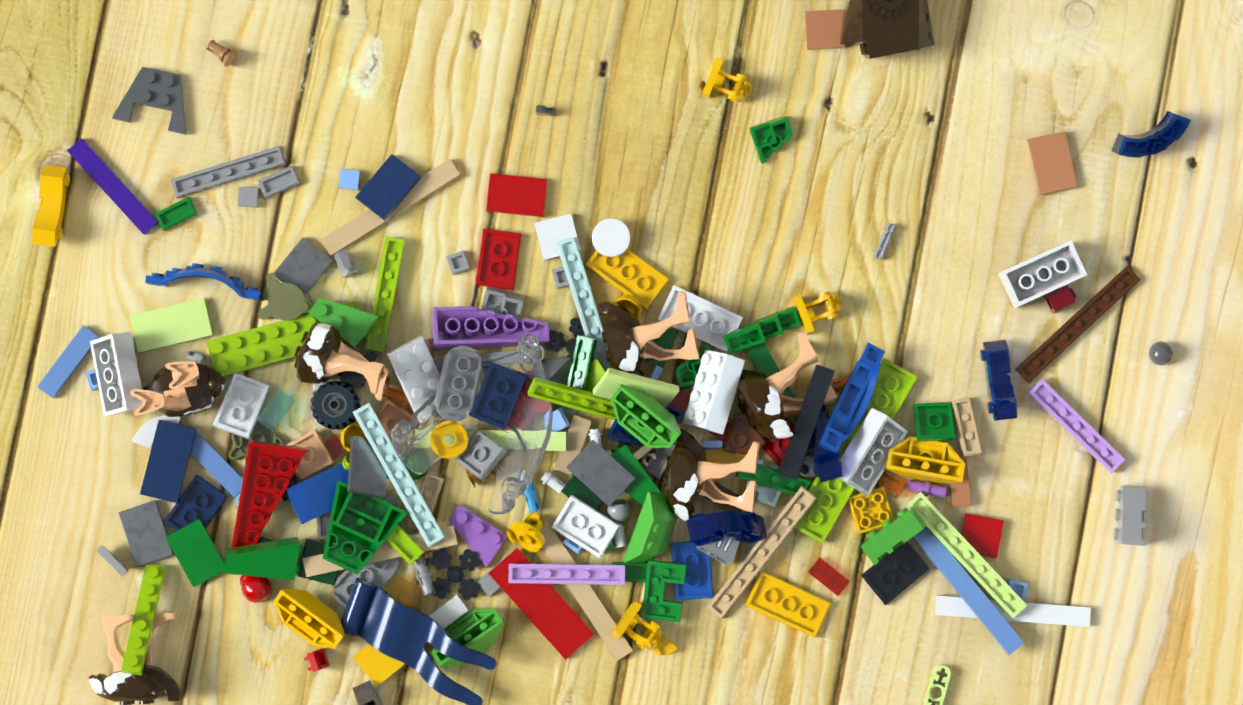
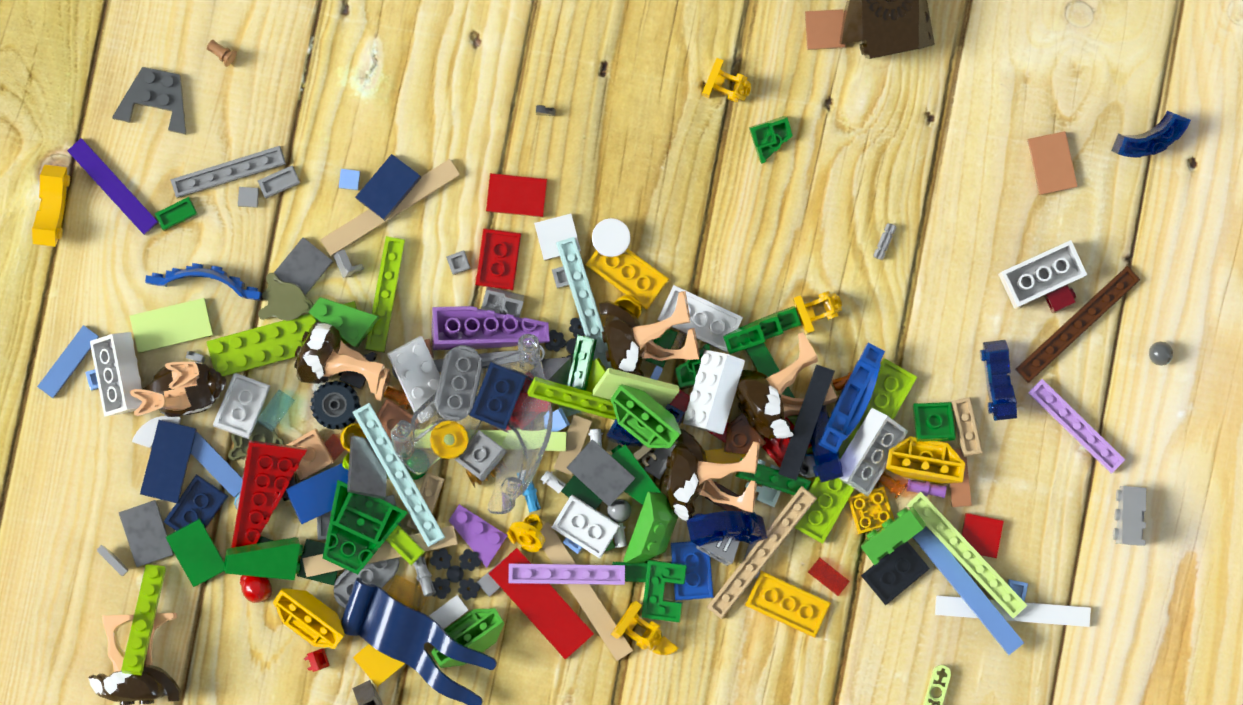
light blue tile [702,441,722,449] -> none

